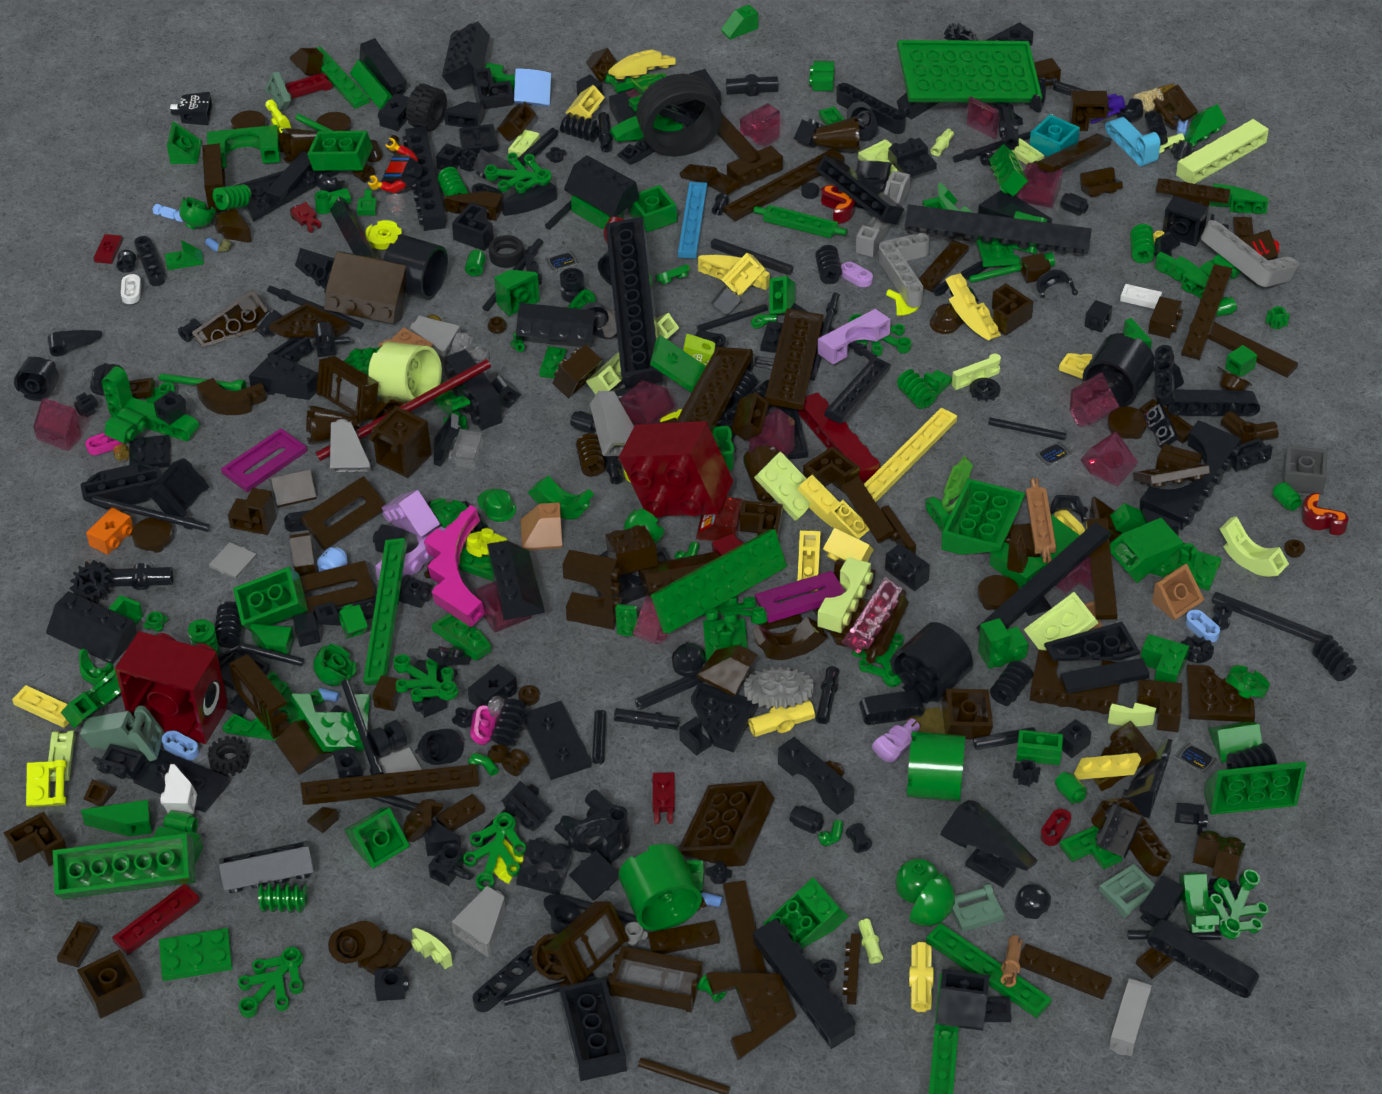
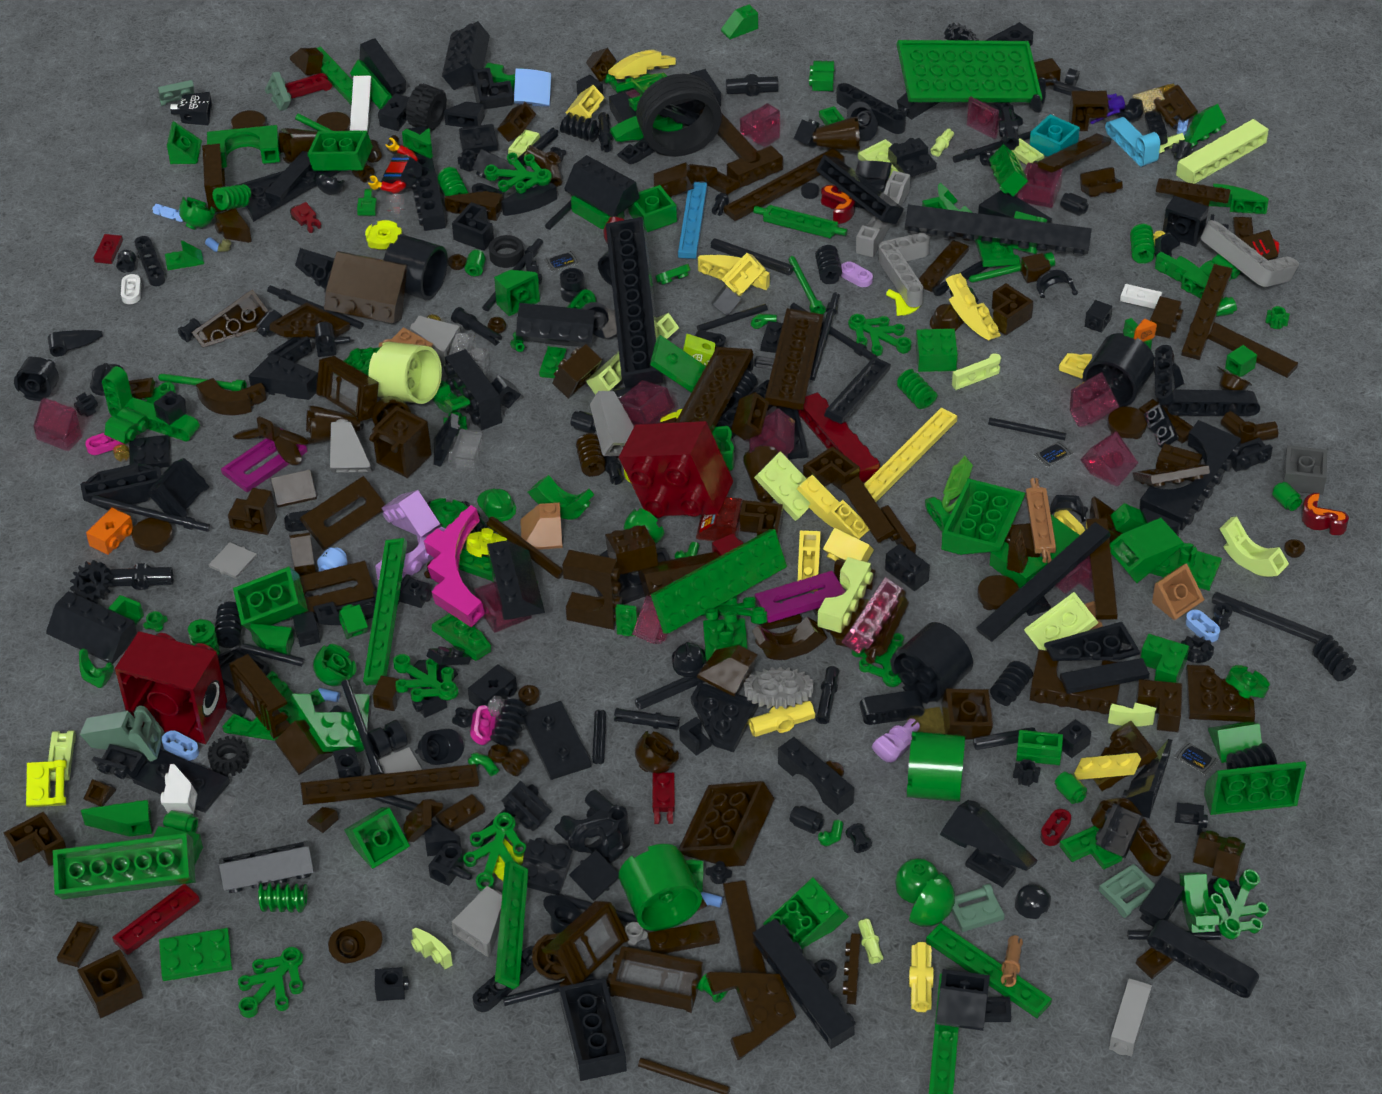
light yellow plate [12,685,69,728] -> none
green arch [60,669,121,729] -> none
neon yellow plate [265,99,291,133] -> none
green piece [314,188,351,214] -> none
dark red piece [316,359,491,461] -> none
black tile [330,196,378,259] -> none
dark brown plate [357,929,412,975] -> none
black brick [373,524,406,553] -> none
black brick [436,143,462,170] -> none
green slope [769,276,795,315] -> none
lavender arch [818,309,890,364] -> none
green bracket [924,370,952,395] -> none
black gear [969,378,1000,402] -> none
green brick [978,618,1028,669] -> none
dark brown plate [1019,944,1112,1000] -> none
none -> sand green plate [158,80,194,106]
none -> dark brown piece [233,416,309,465]
none -> white tile [350,76,371,132]
none -> green slope [402,128,433,159]
none -> dark brown plate [448,254,466,270]
none -> black pin [451,307,502,346]
none -> dark brown axle [487,517,563,579]
none -> green plate [495,861,528,990]
none -> dark brown piece [522,145,563,187]
none -> dark brown cylinder [635,731,679,774]
none -> dark brown brick [654,162,694,197]
none -> green piece [788,256,826,314]
none -> green brick [916,329,958,372]
none -> black beam [1065,68,1080,86]
none -> orange slope [1134,319,1157,342]

